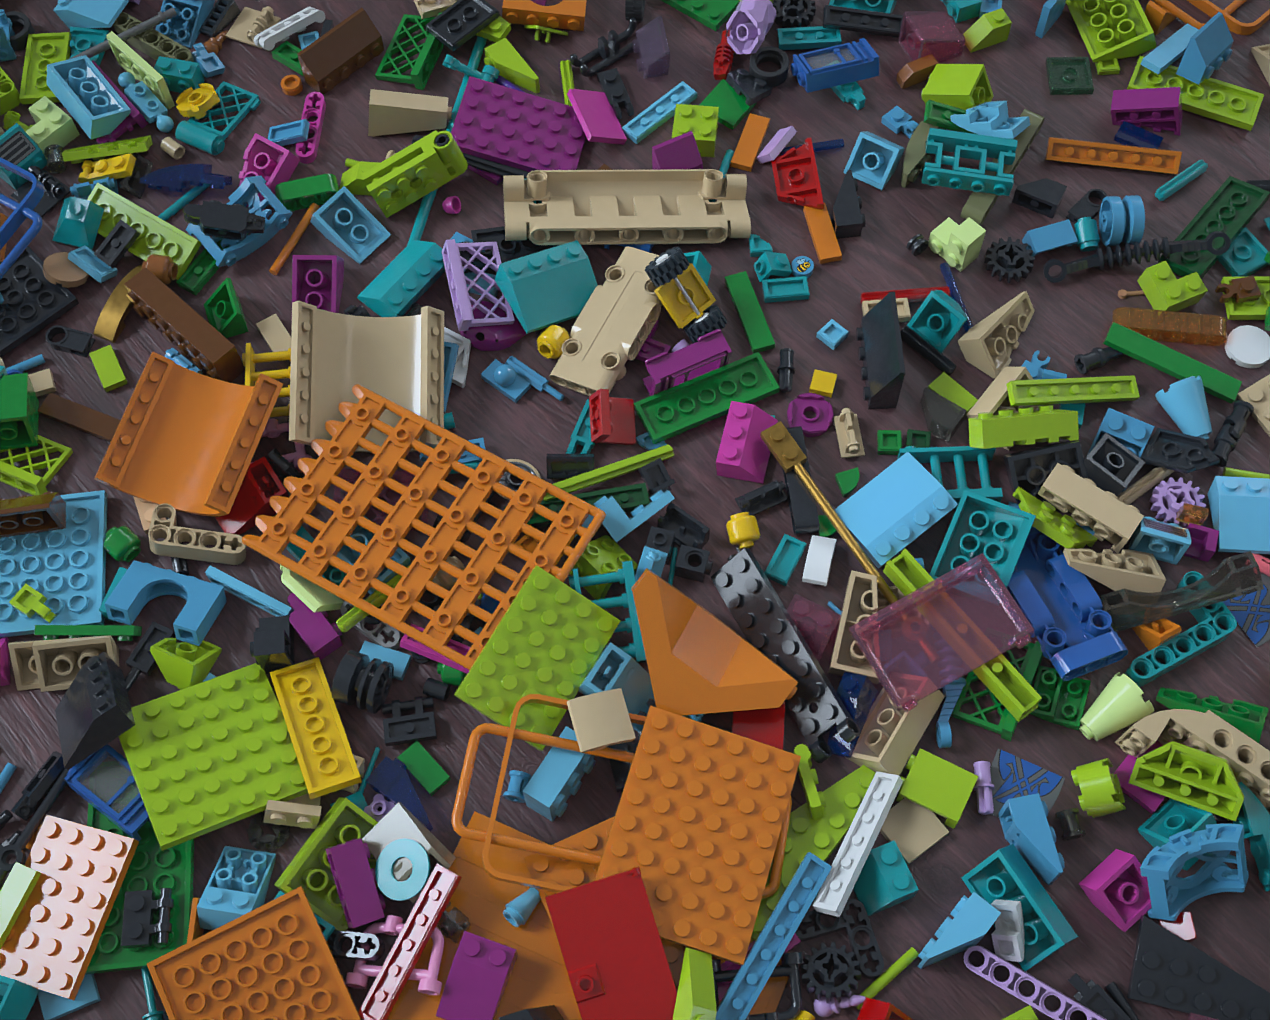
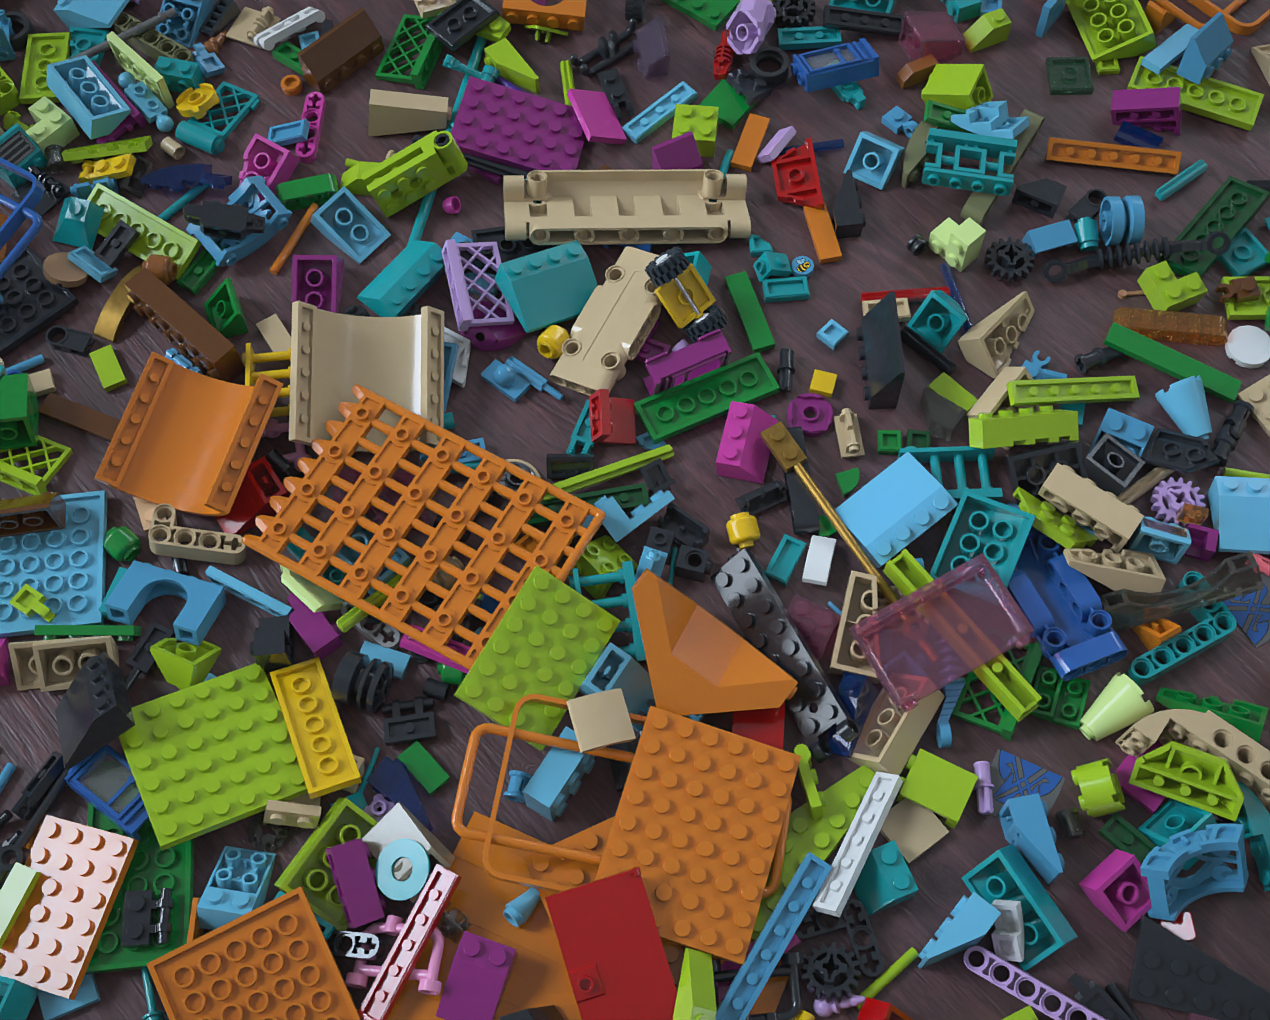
none -> dark green plate [1097,812,1156,865]

